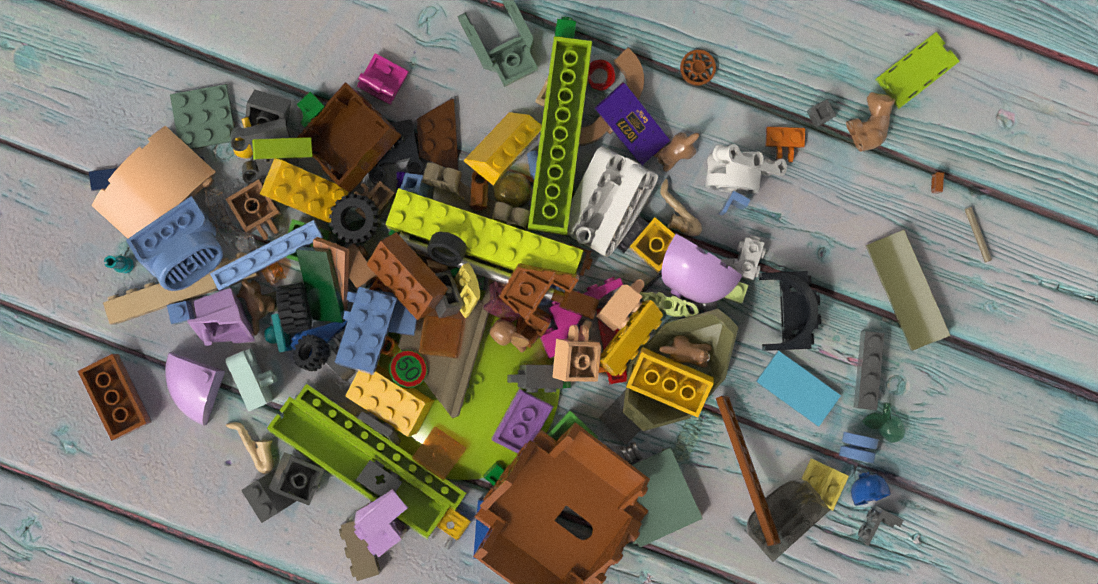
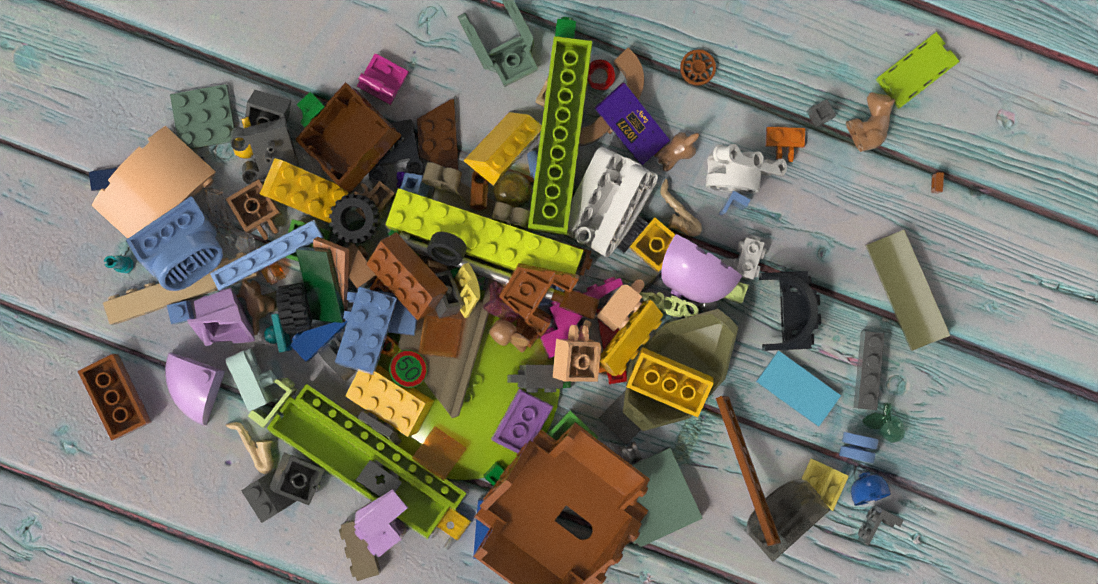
lime tile [252,138,312,159] -> none
black tyre [293,334,329,372] -> none
medium nougat animal [660,336,712,368] -> none
dark tan piece [964,207,992,263] -> none
none -> yellowish green panel [248,377,298,428]

